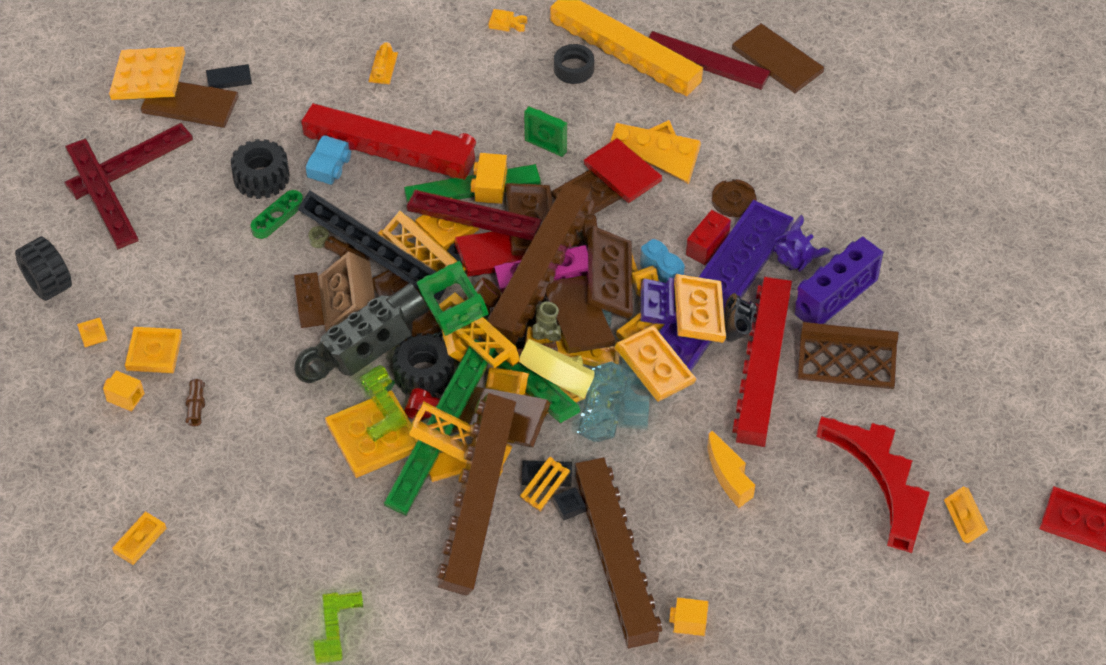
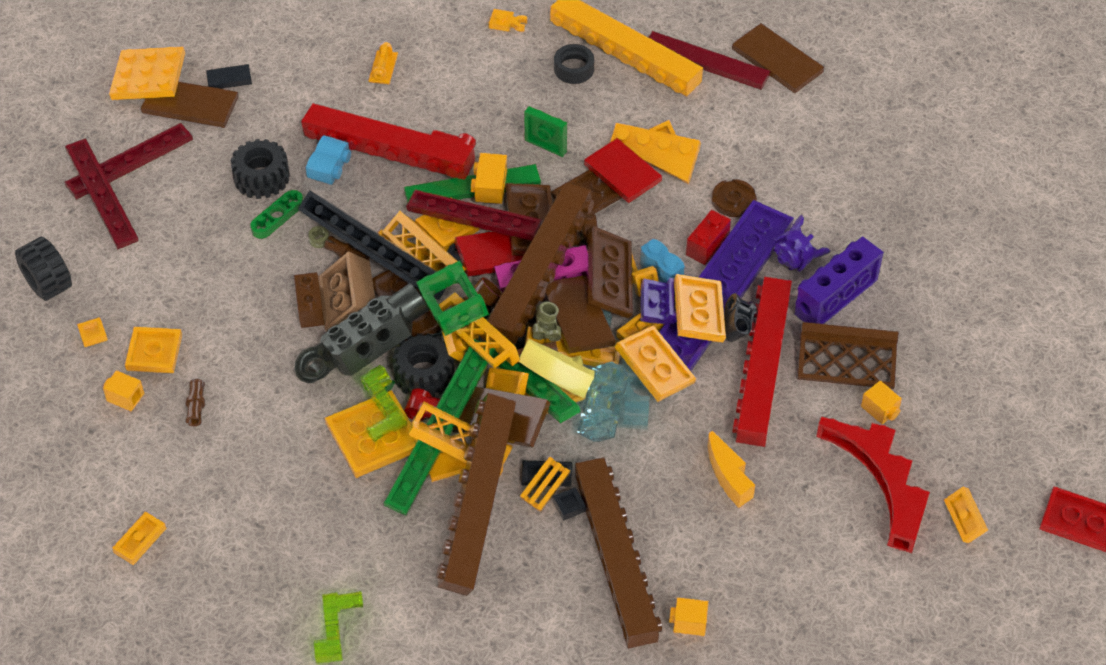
none -> light orange brick [861,380,902,424]

